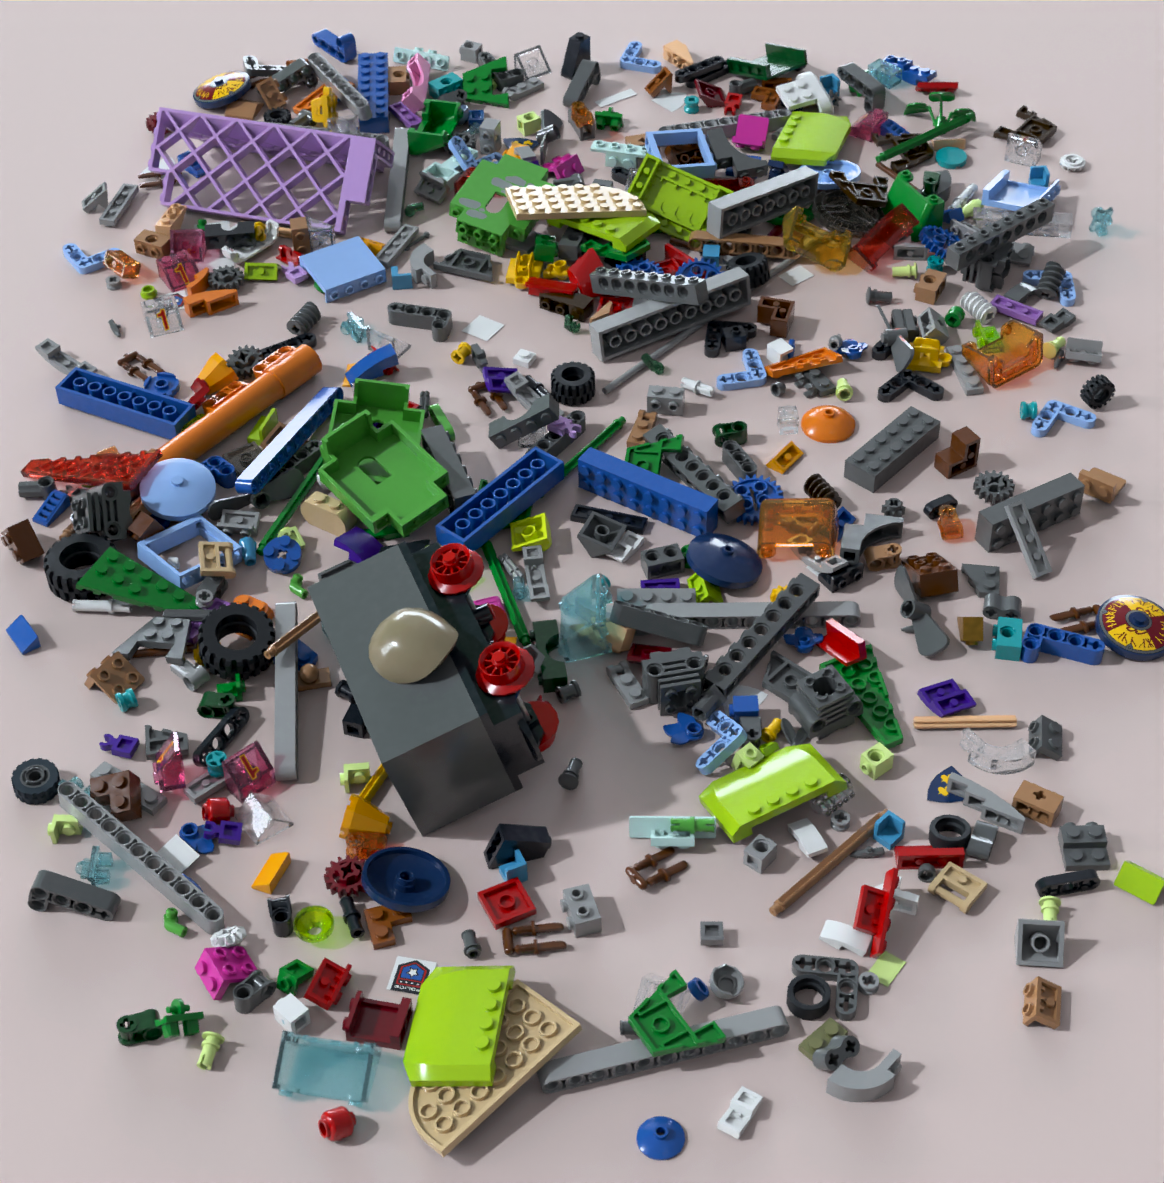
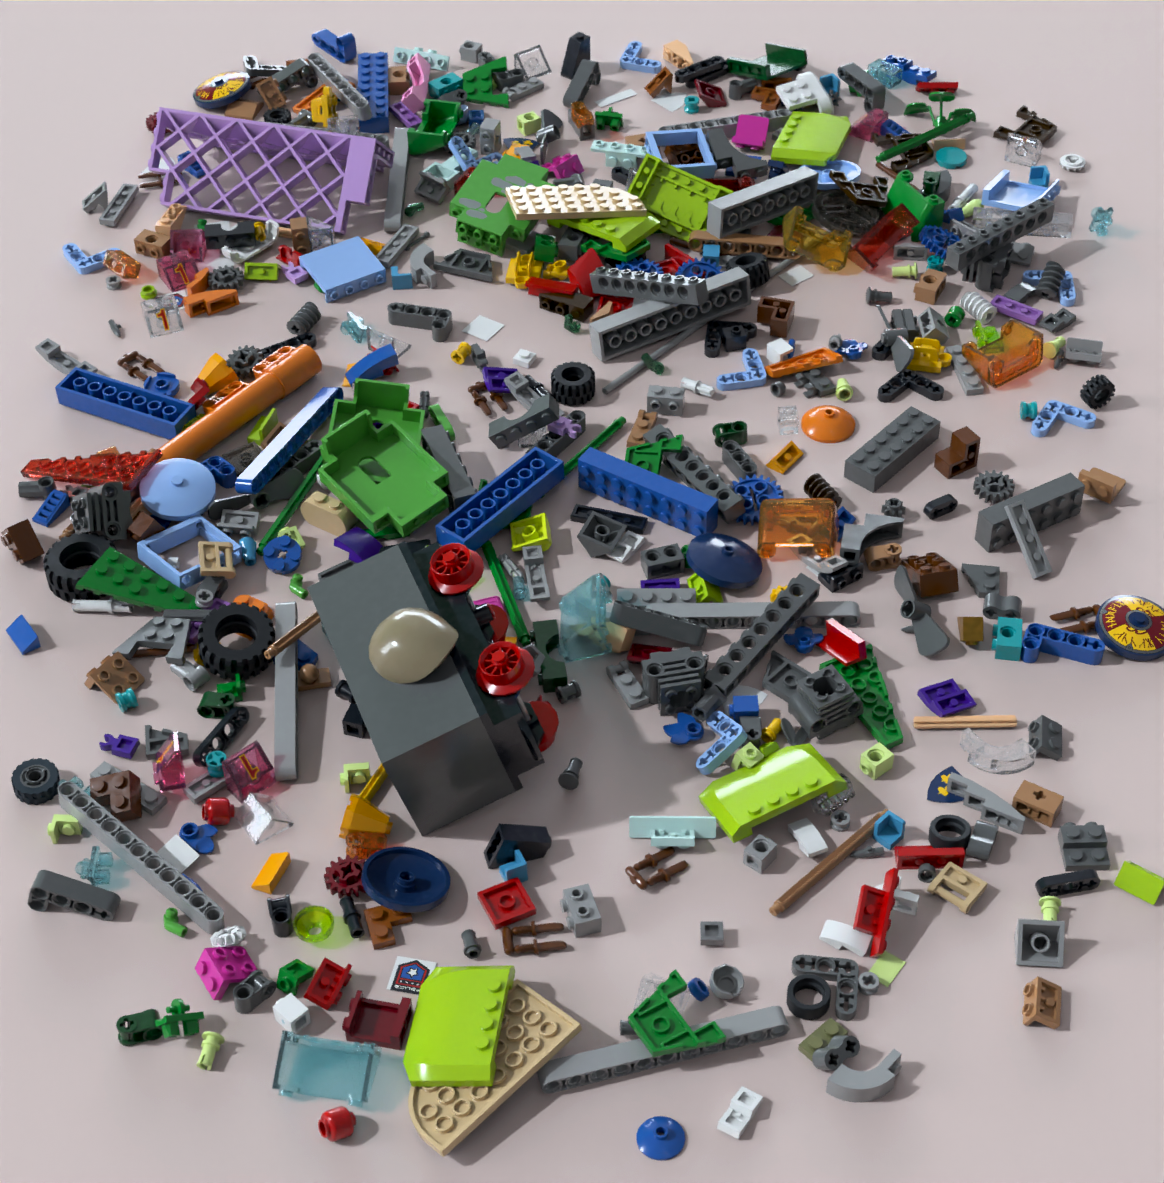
dark purple plate [203,820,243,846] -> none
bright green pin [670,817,715,834] -> none
red plate [724,92,743,116] -> none
clear orange piece [937,505,964,541] -> none

